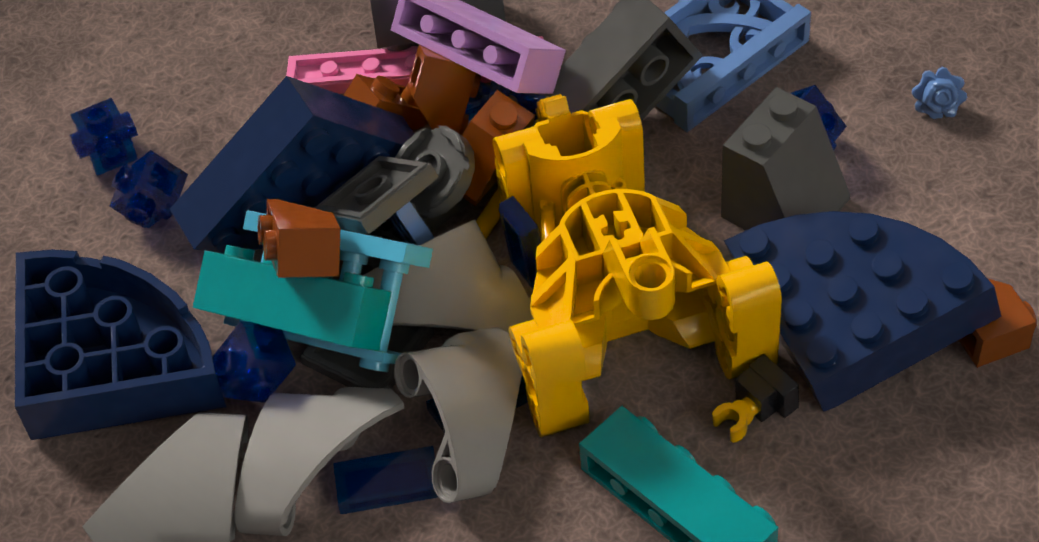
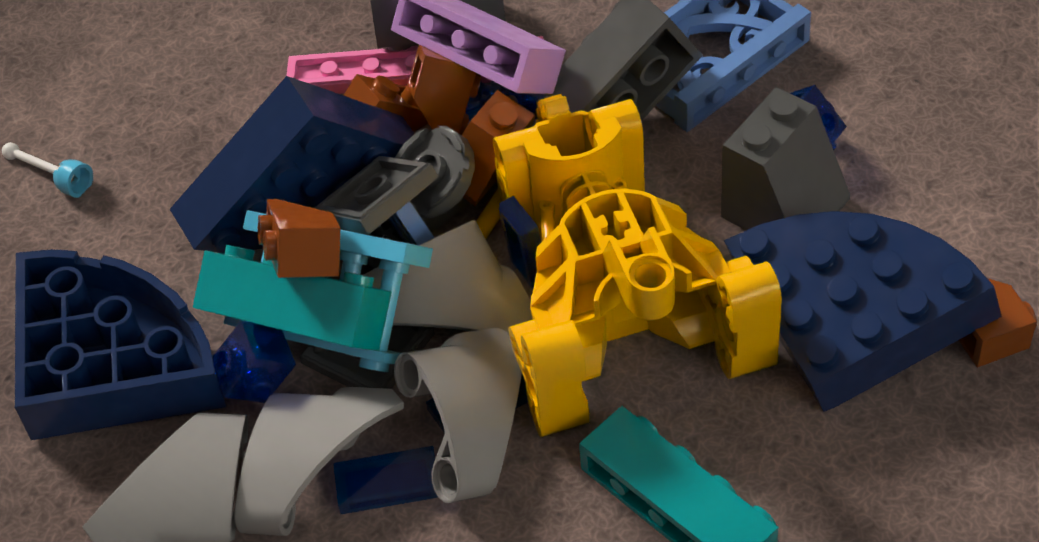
clear blue brick [69,98,138,176] -> none
clear blue brick [109,150,188,228] -> none
black piece [712,354,799,443] -> none
medium blue plant [912,67,967,119] -> none
none -> medium azure hinge [2,142,93,198]

